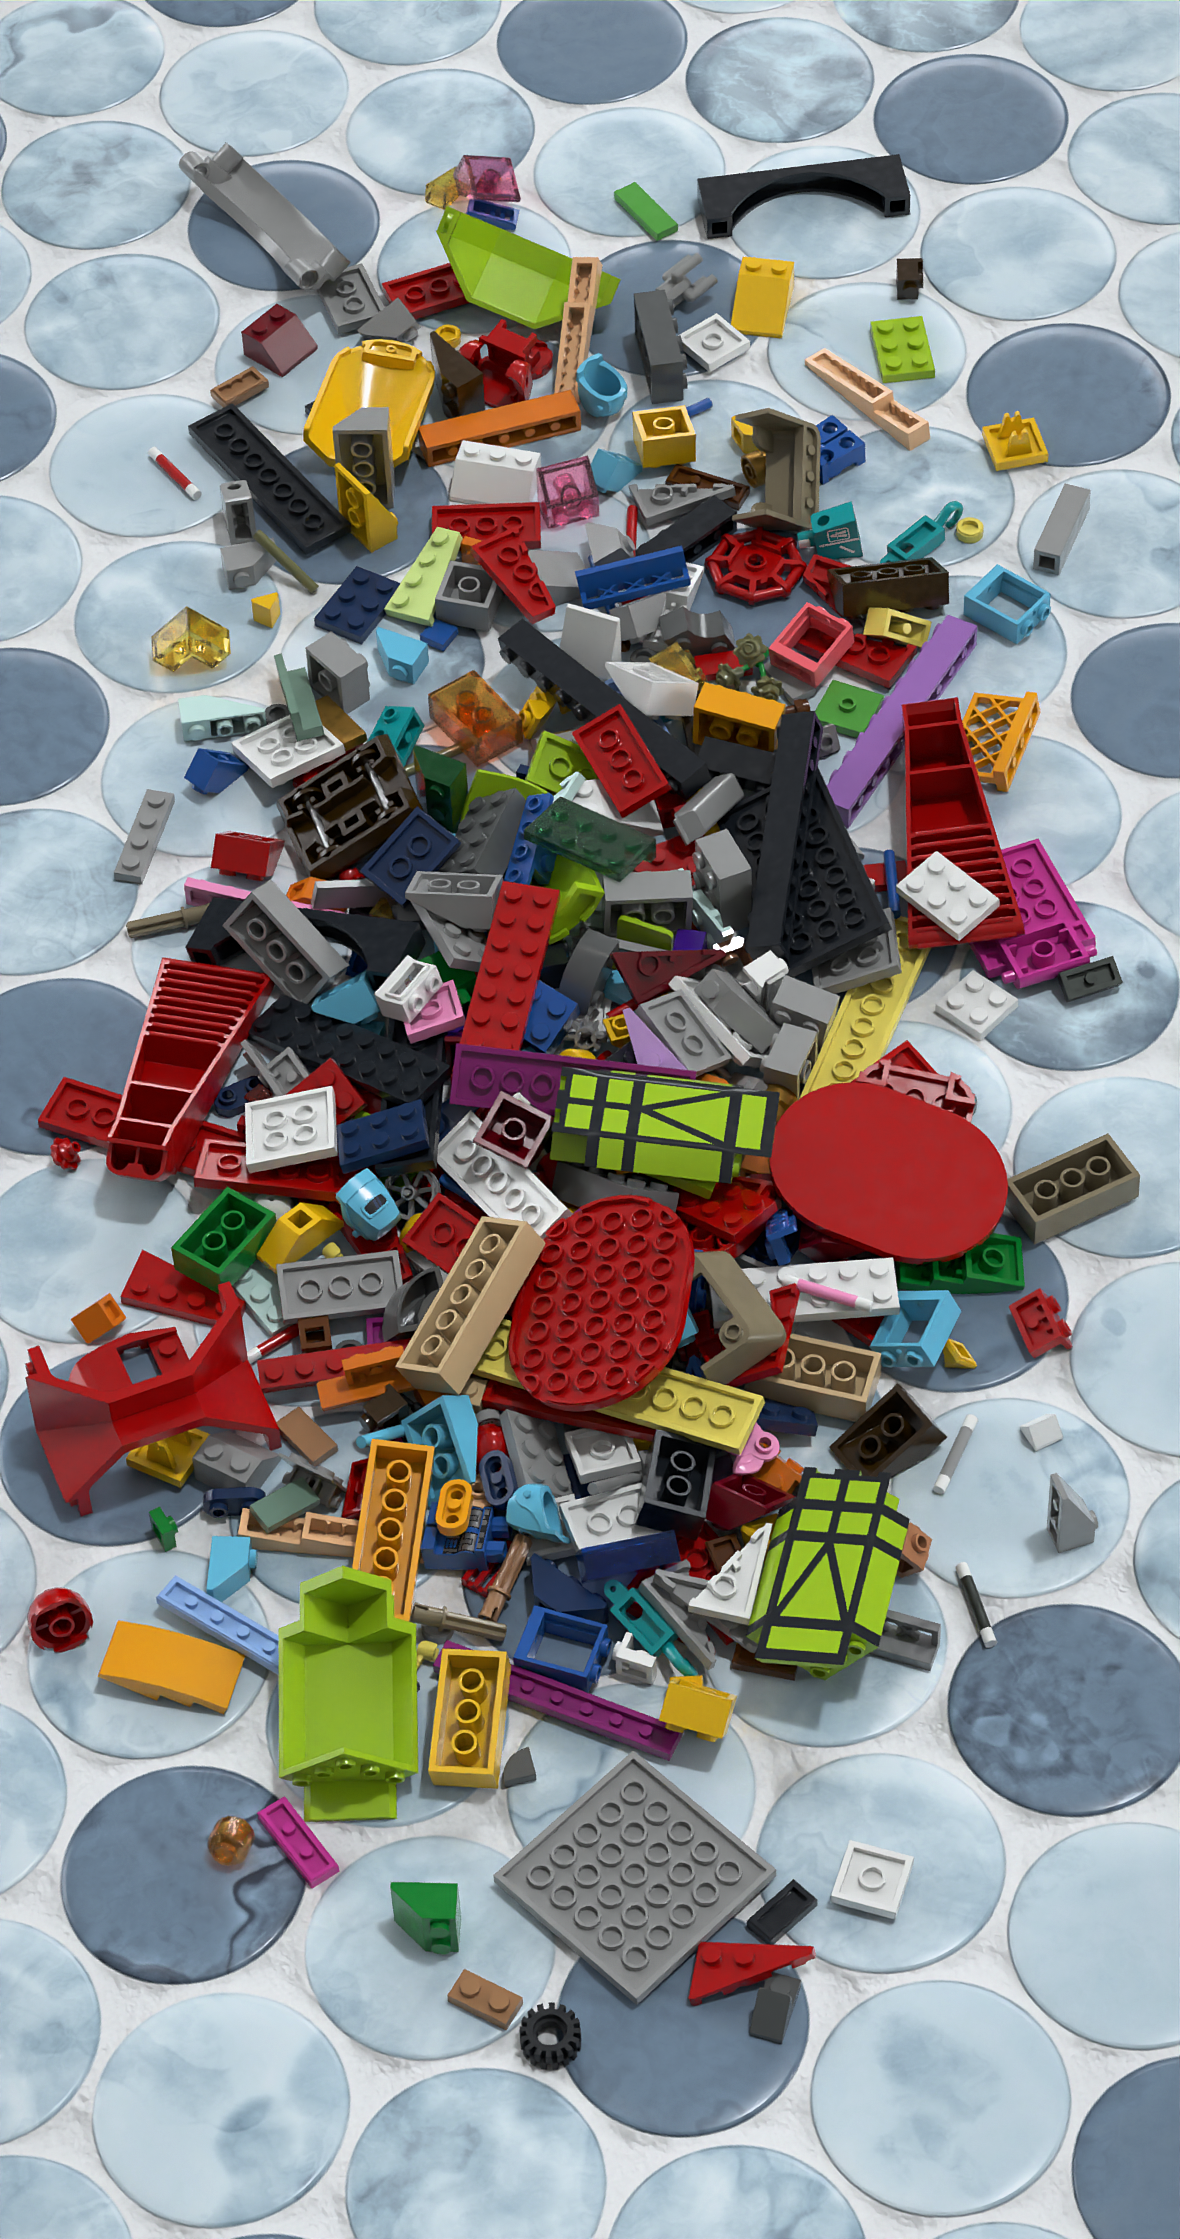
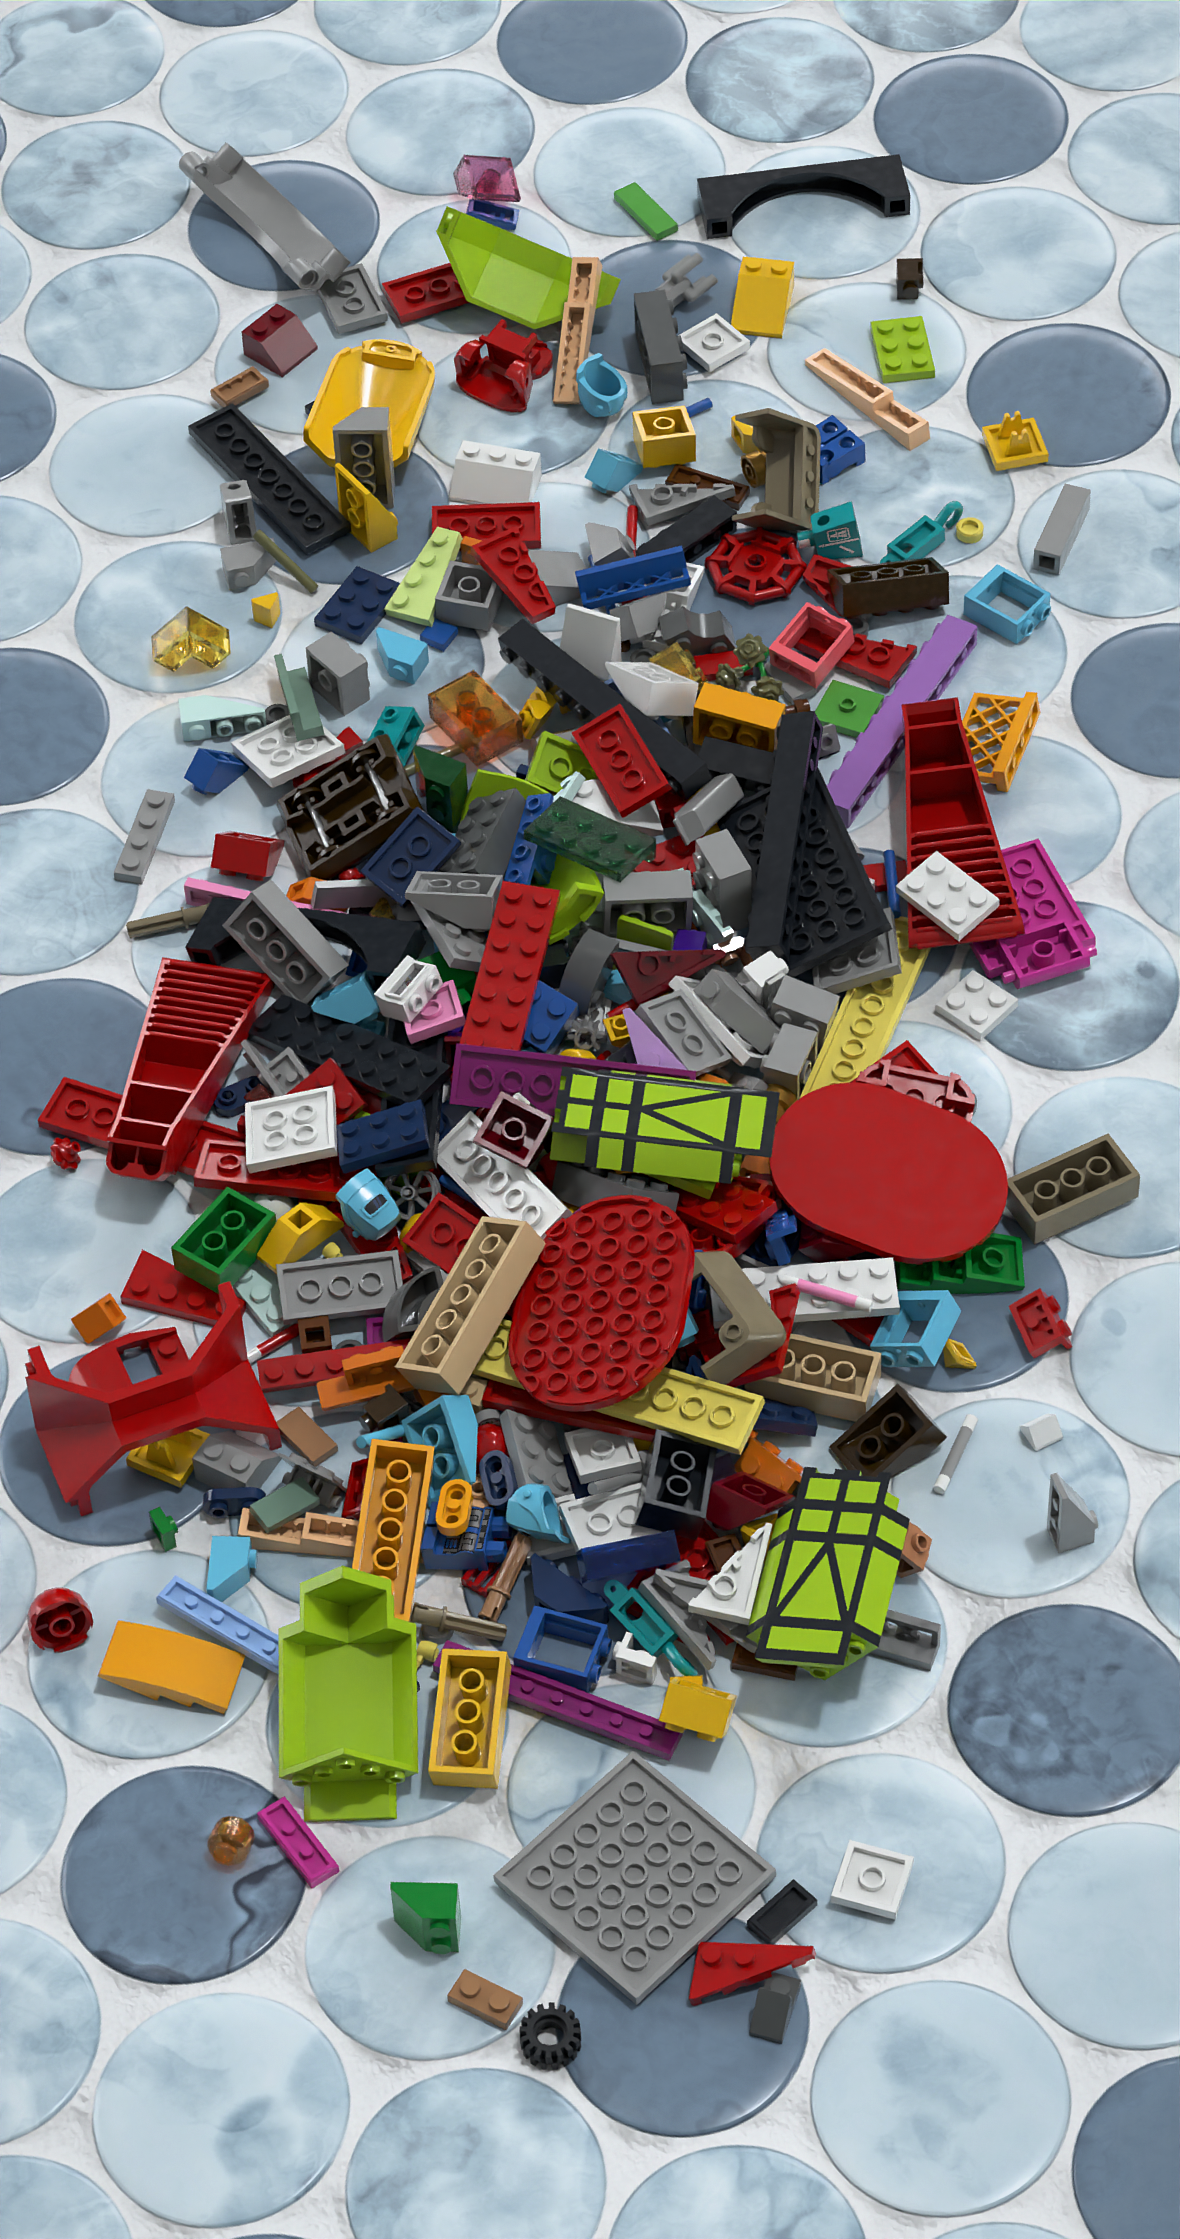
red bar [148,447,202,500] -> none
pearl gold tile [315,695,368,752] -> none
light grey slope [357,298,421,342] -> none
orange brick [418,390,581,467] -> none
clear yellow slope [425,166,476,209] -> none
dark brown slope [430,331,485,419] -> none
yellow tile [435,324,461,348] -> none
dark grey tile [503,1747,536,1787] -> none
clear pink slope [536,455,599,529] -> none
bright pink plate [726,1423,780,1475] -> none
light yellow slope [863,607,932,648] -> none
pearl dark grey bar [955,1562,997,1648] -> none
pearl dark grey plate [1057,956,1123,1002] -> none

